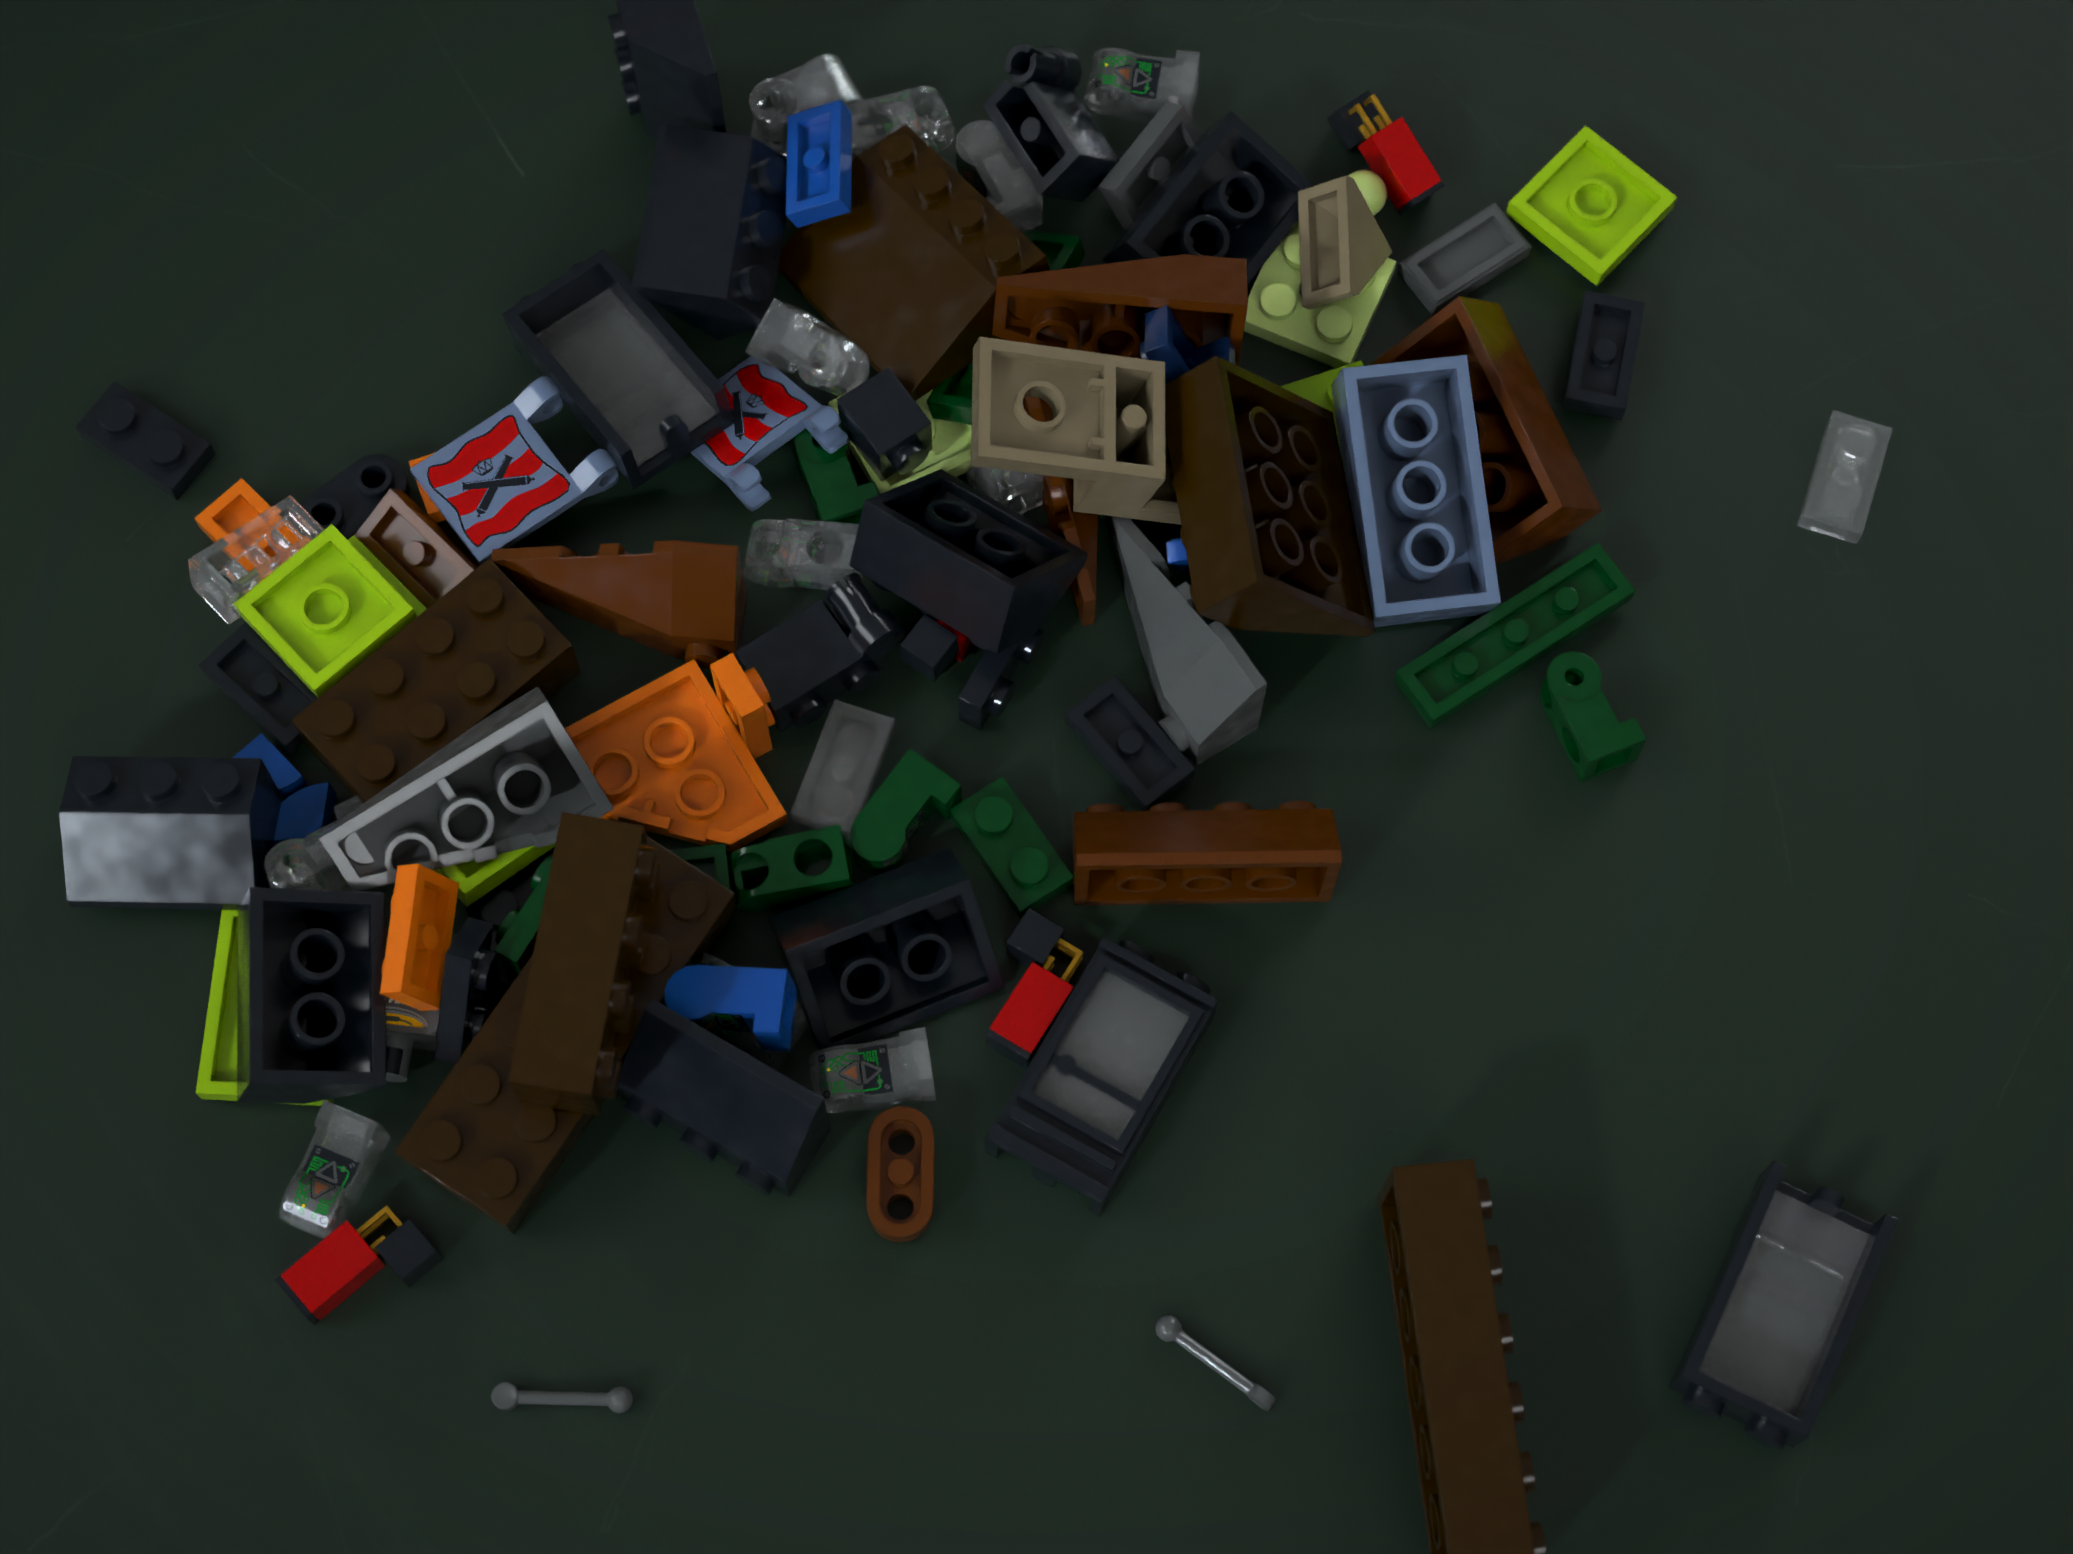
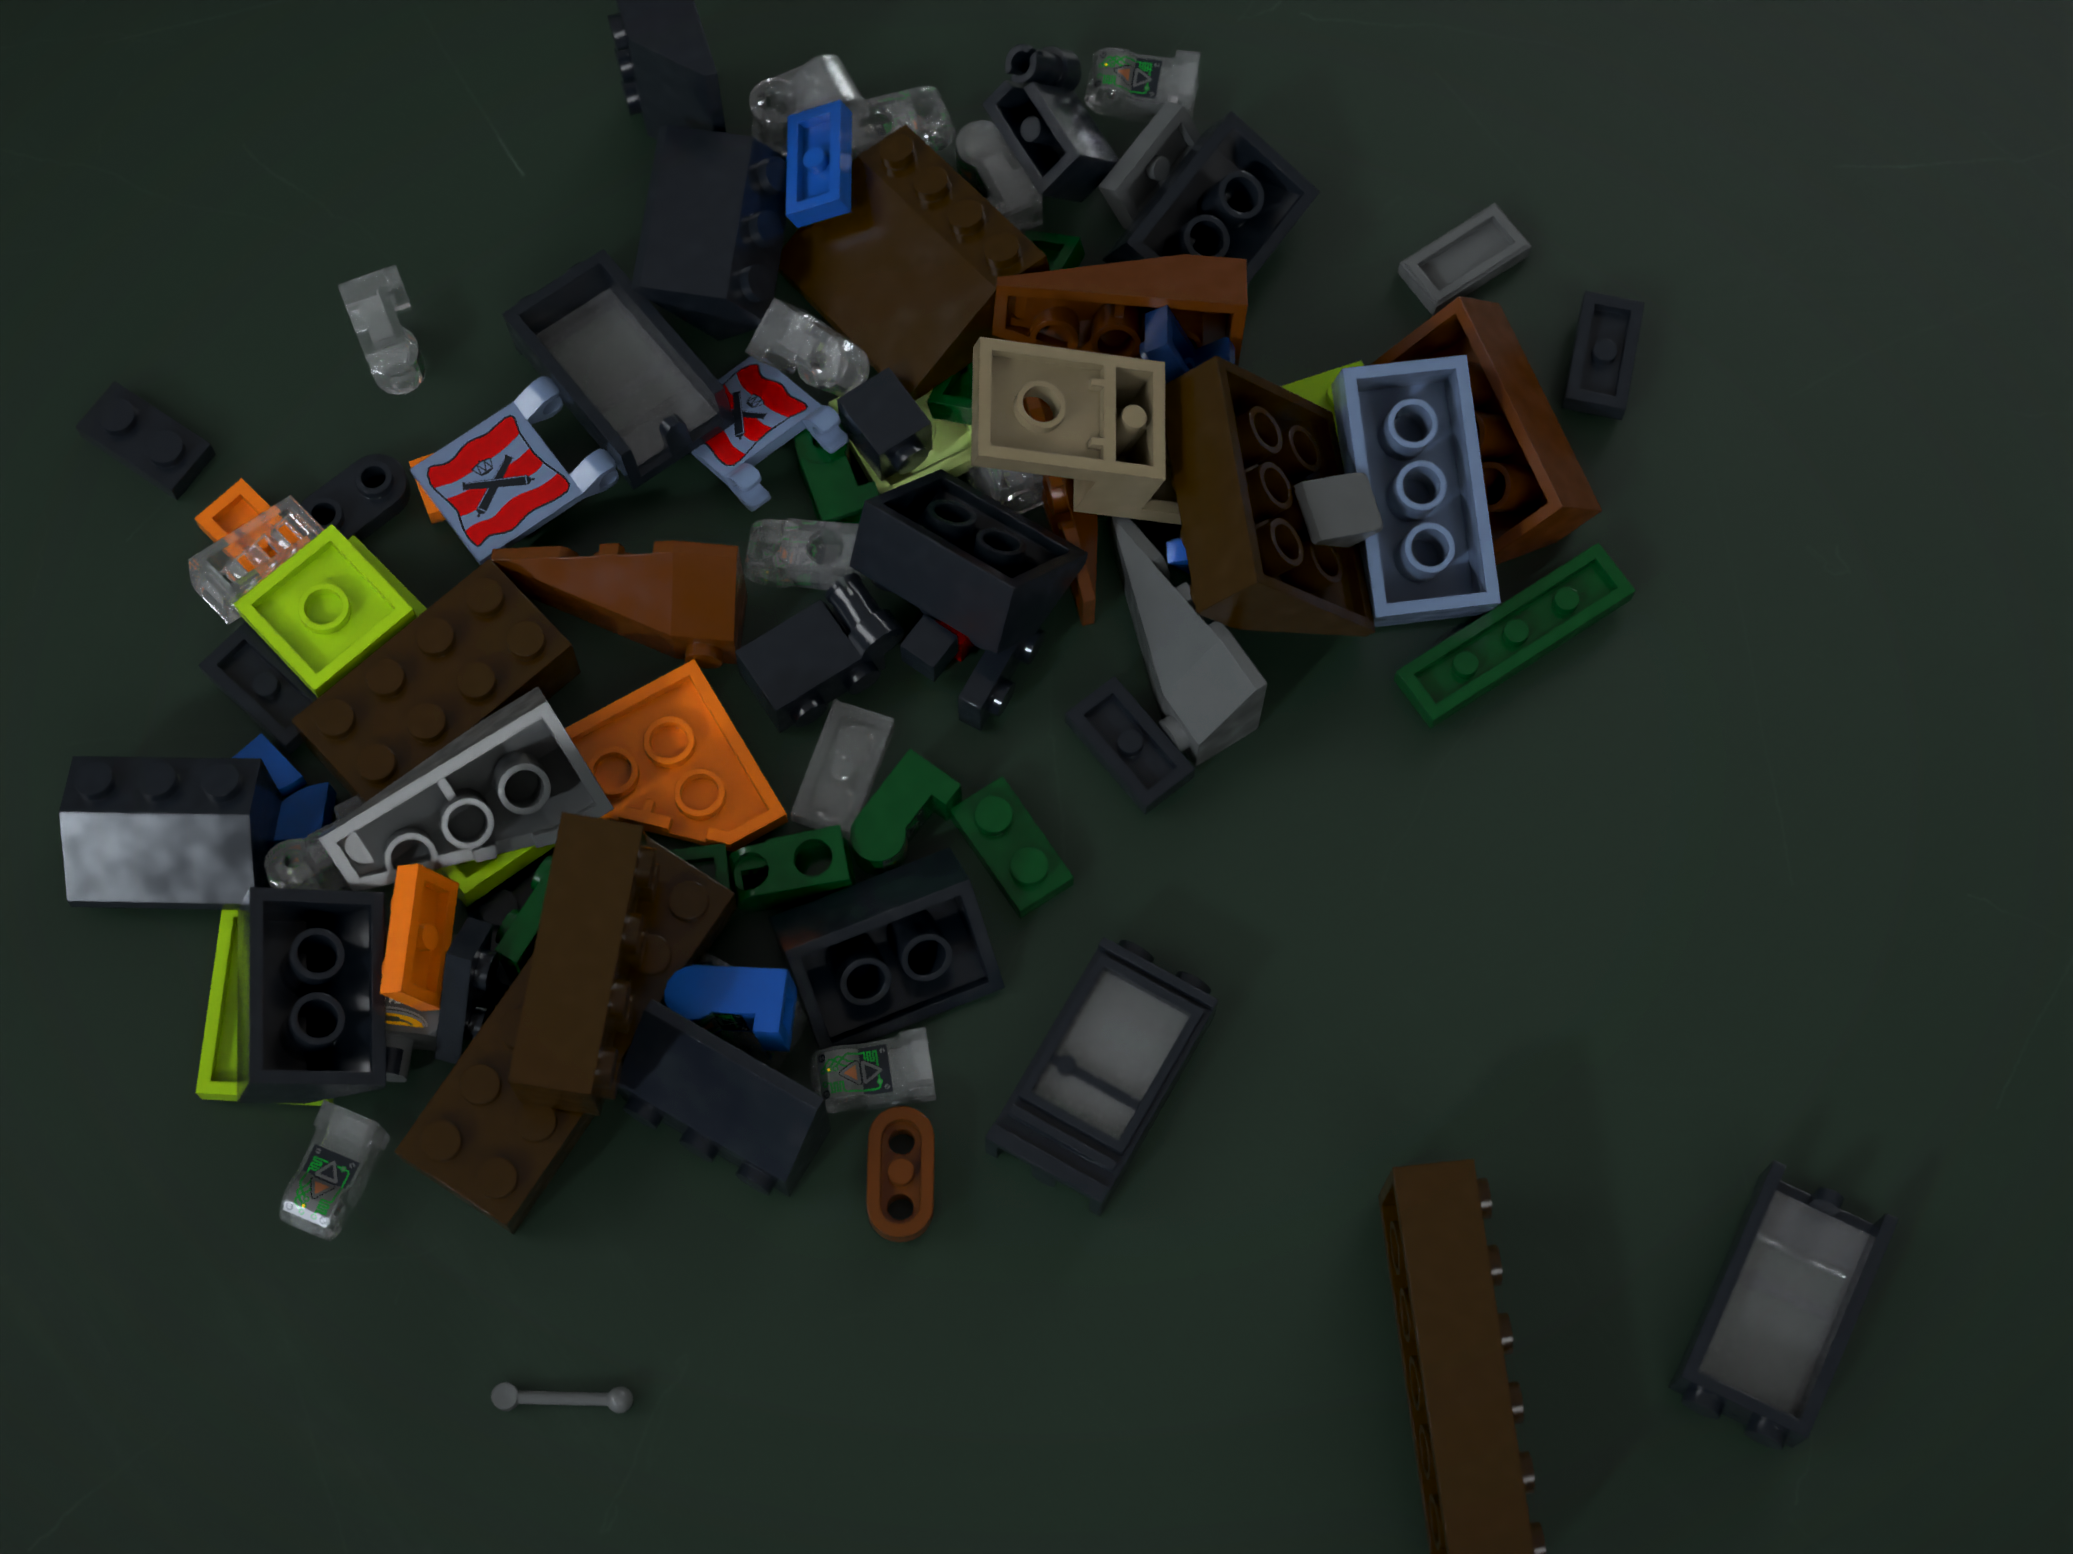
red piece [275,1205,443,1325] -> none
reddish brown plate [354,488,480,609] -> none
orange plate [710,653,776,759] -> none
piece [986,908,1084,1069] -> none
reddish brown slope [1072,801,1342,905] -> none
dark grey hinge [1155,1315,1276,1411] -> none
yellowish green plate [1244,170,1396,368] -> none
dark tan slope [1298,175,1393,310] -> none
red piece [1327,90,1445,215] -> none
lime plate [1506,125,1678,286] -> none
dark green leg [1539,651,1646,783] -> none
clear plate [1797,410,1893,544] -> none
none -> clear leg [337,265,426,395]
none -> dark grey slope [1294,473,1383,548]

